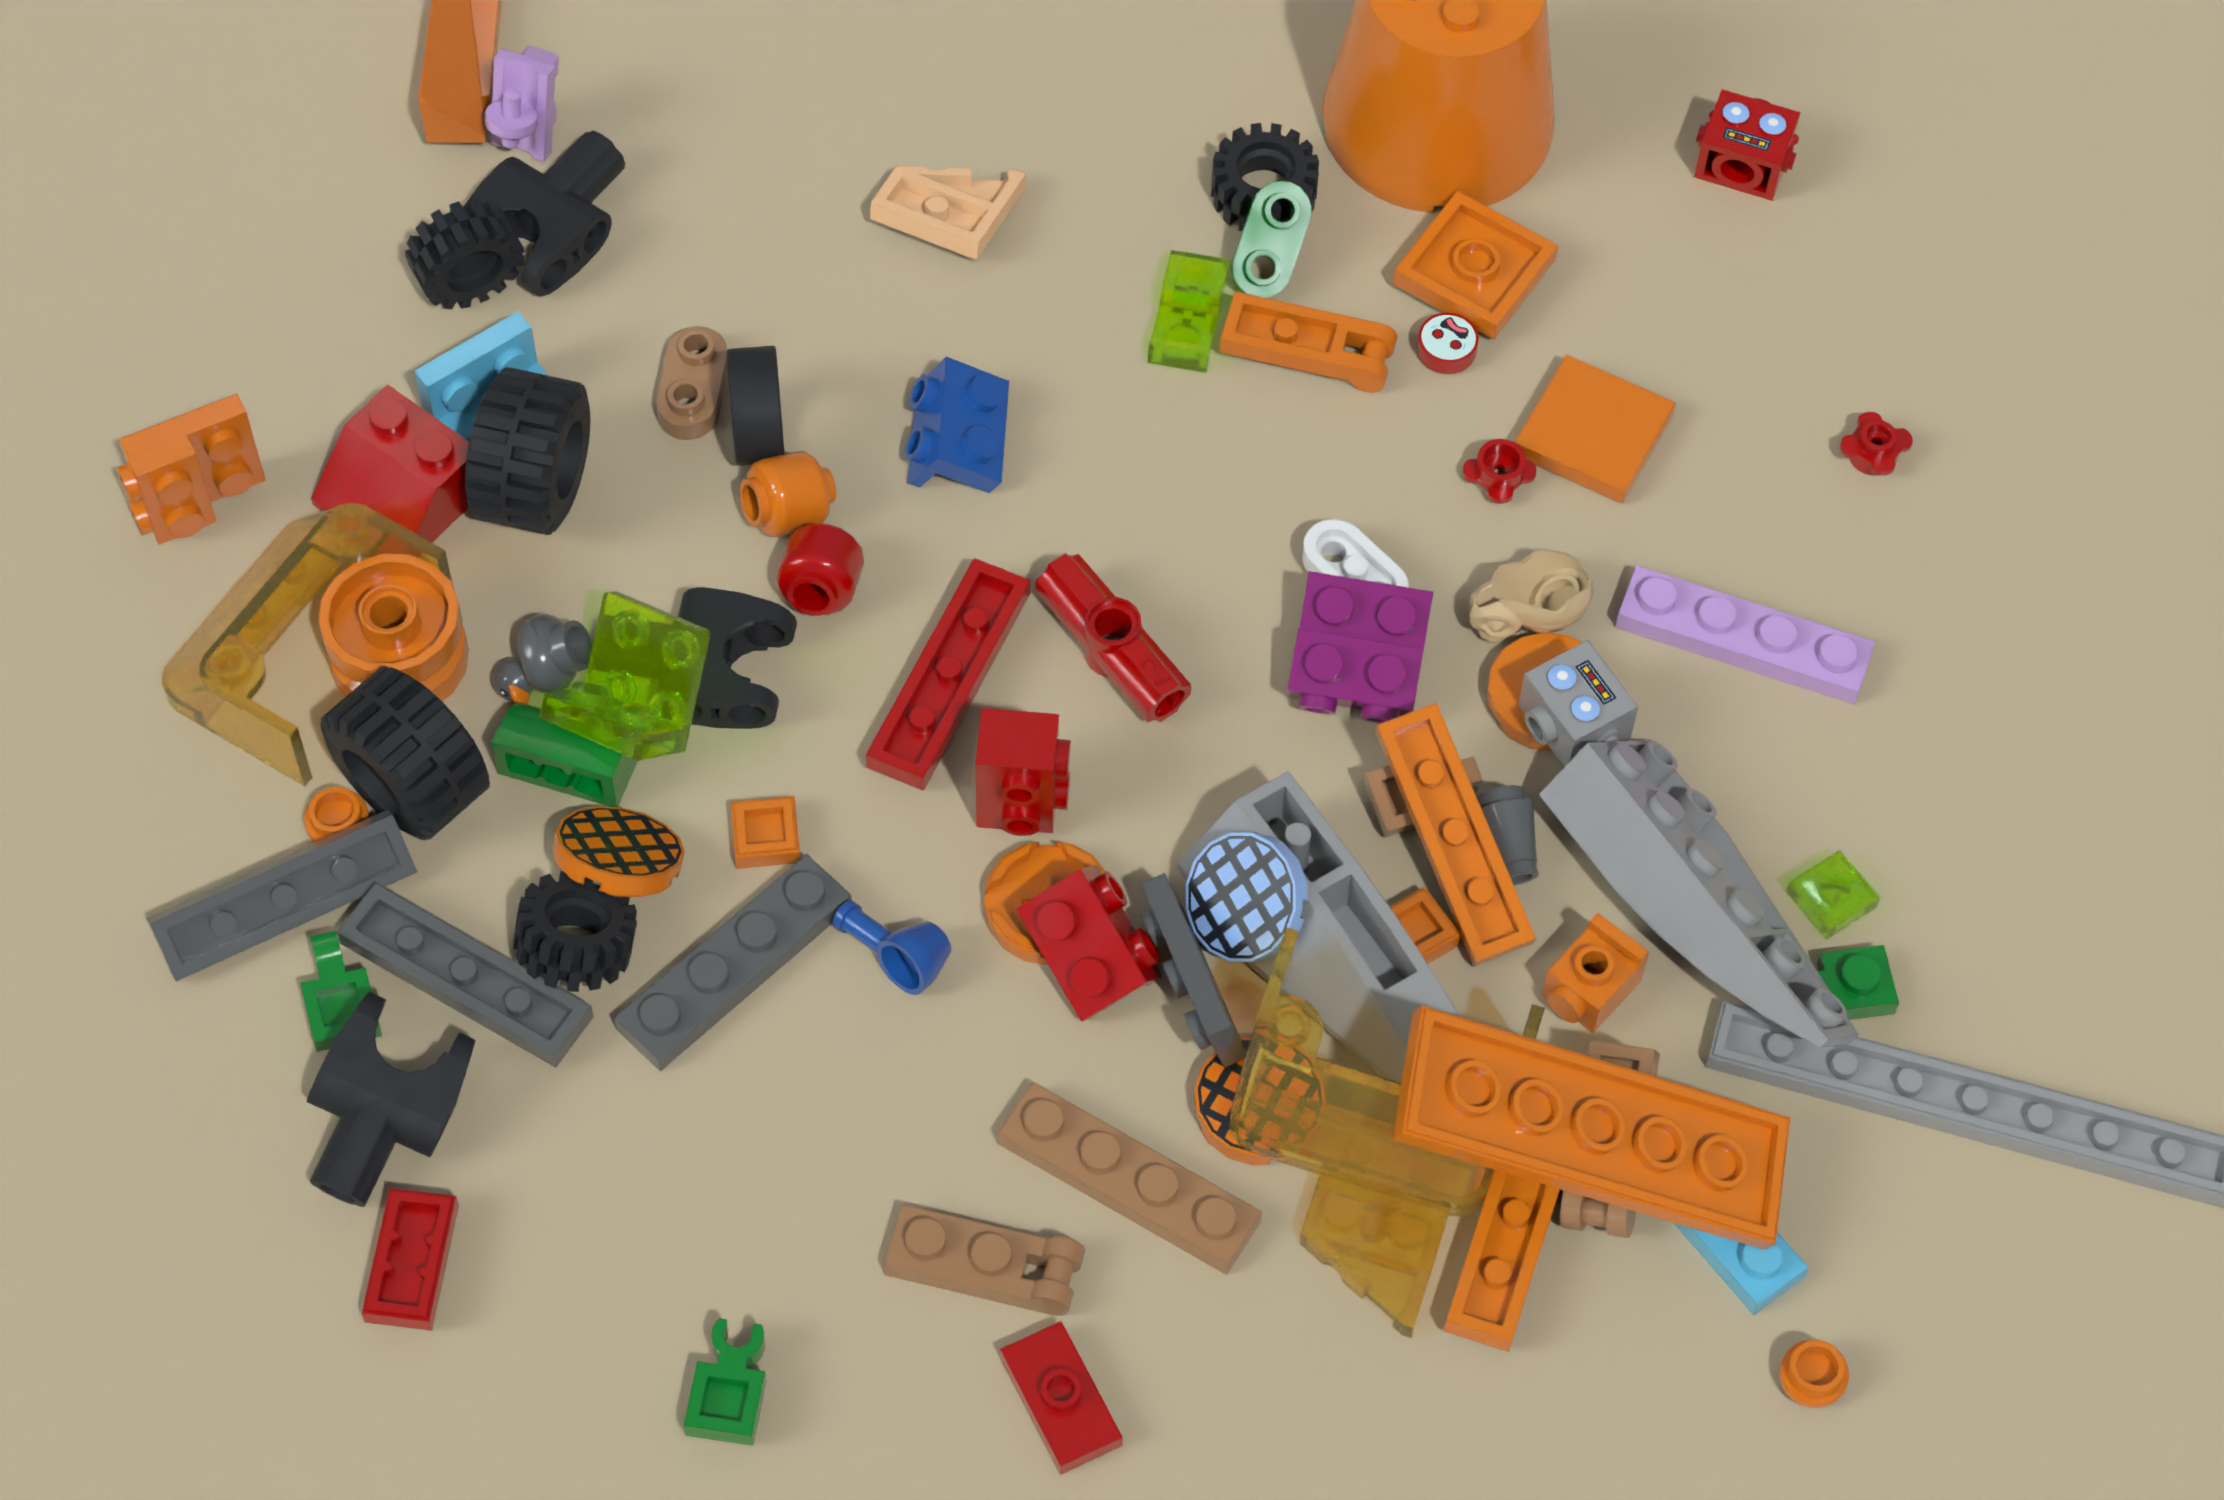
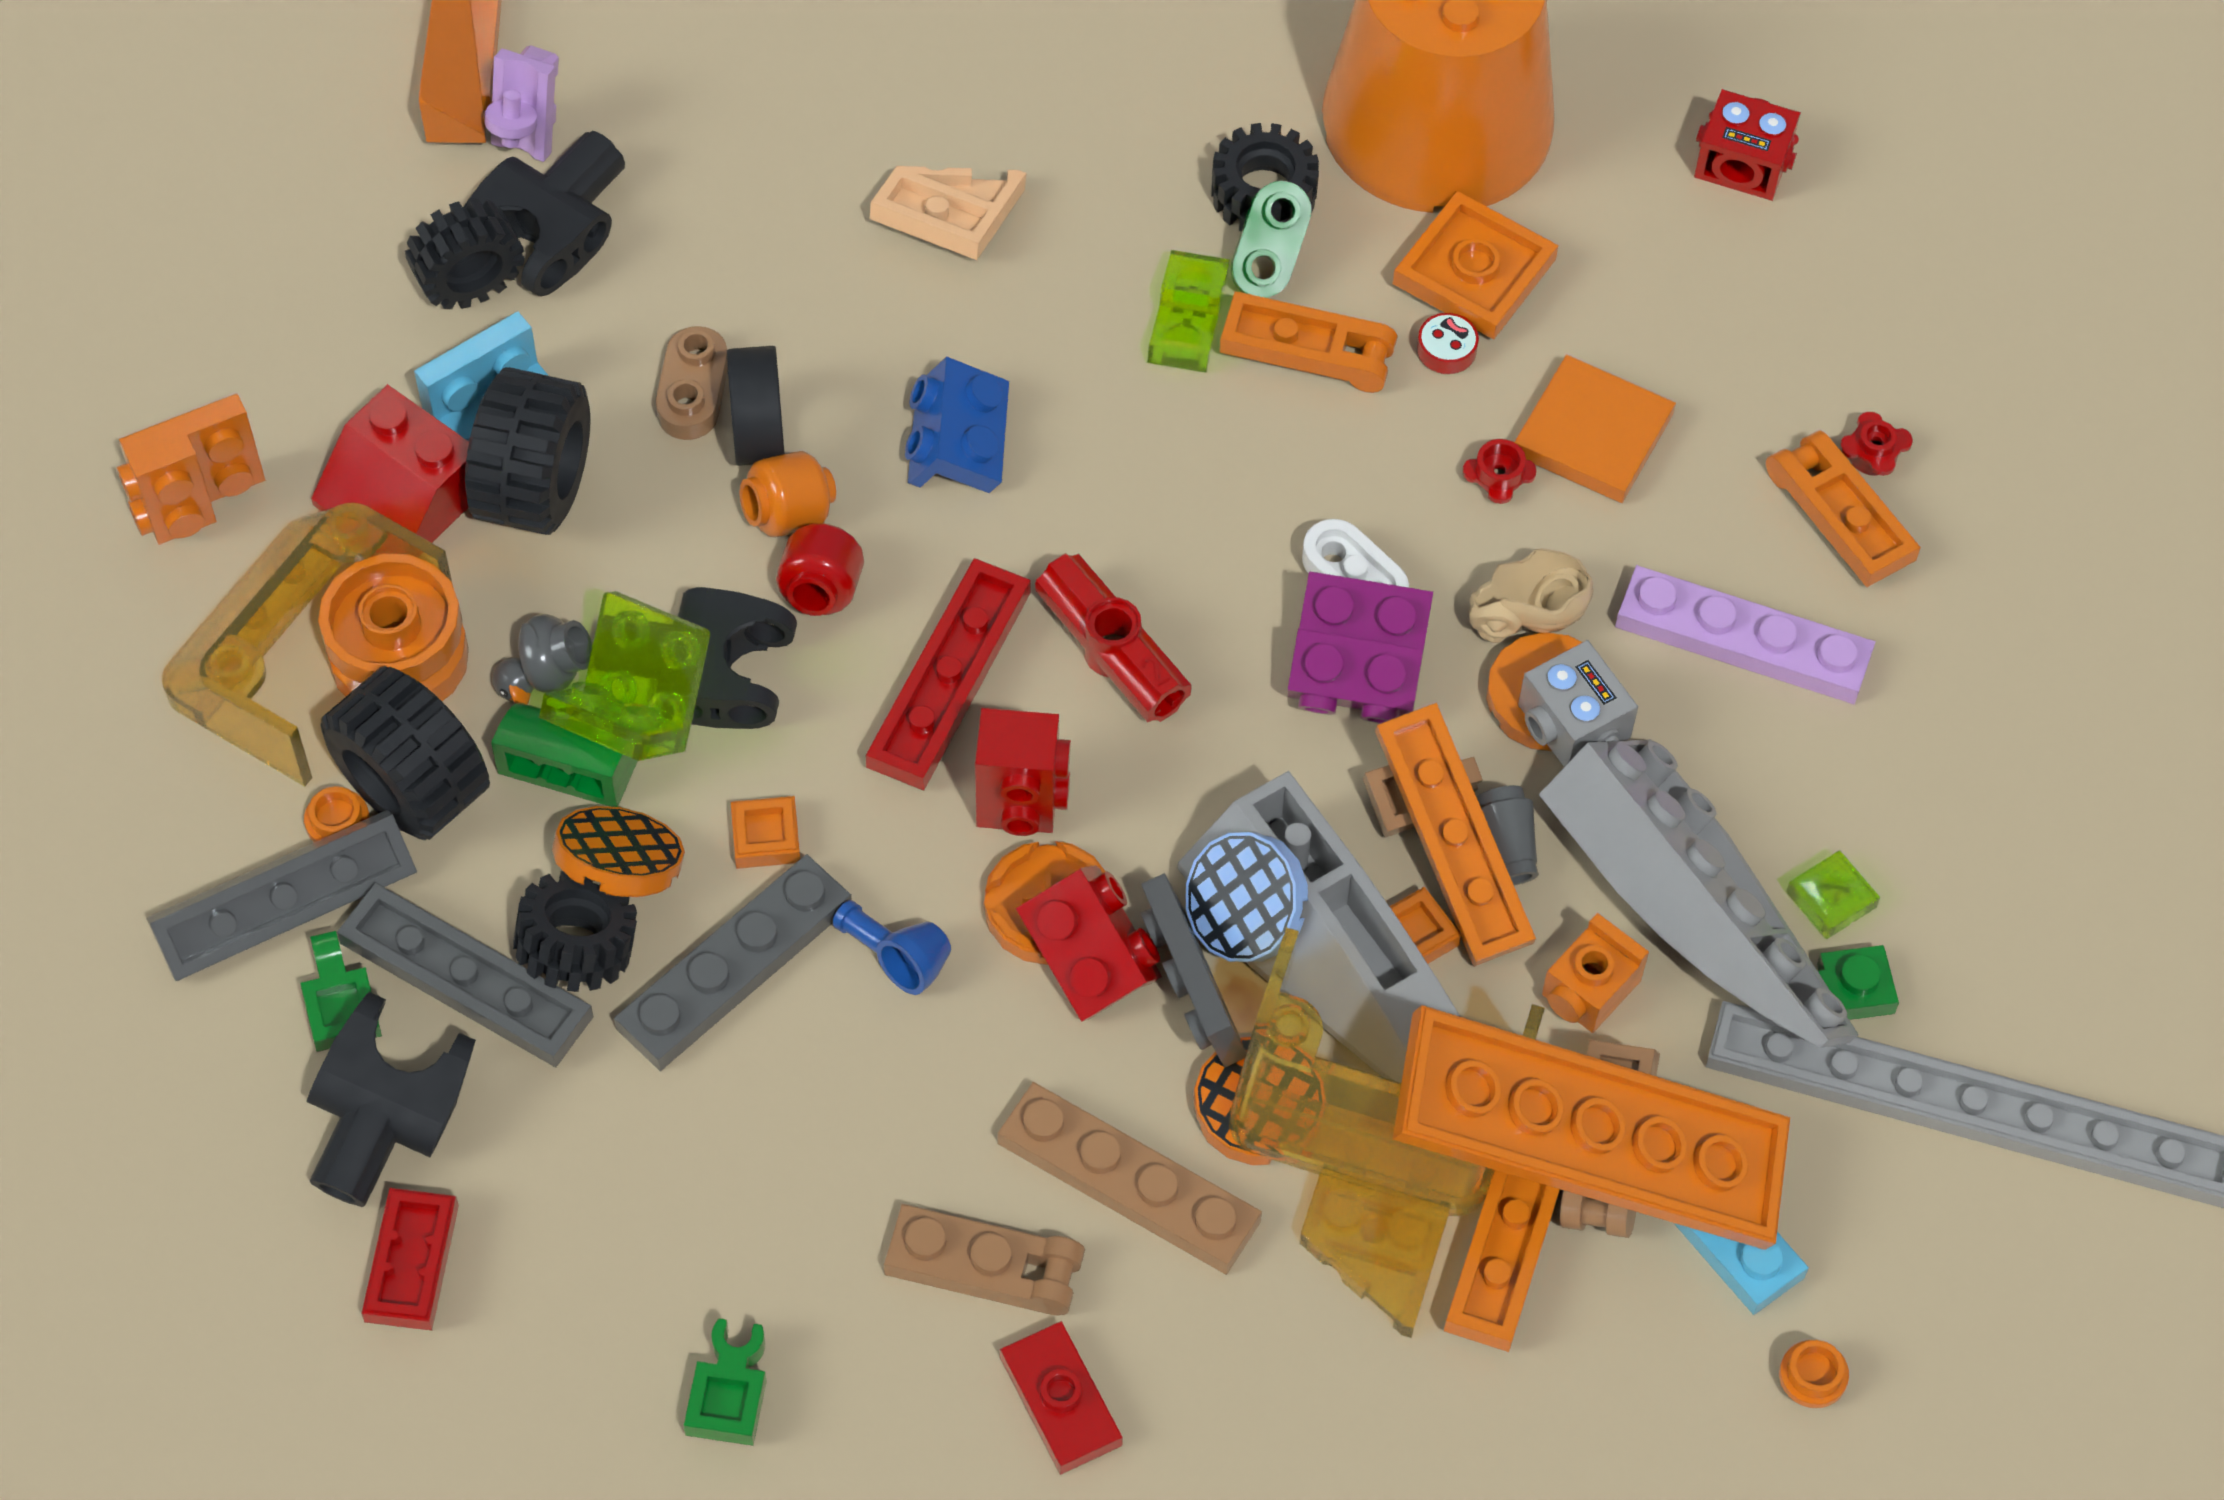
none -> orange plate [1766,430,1921,587]

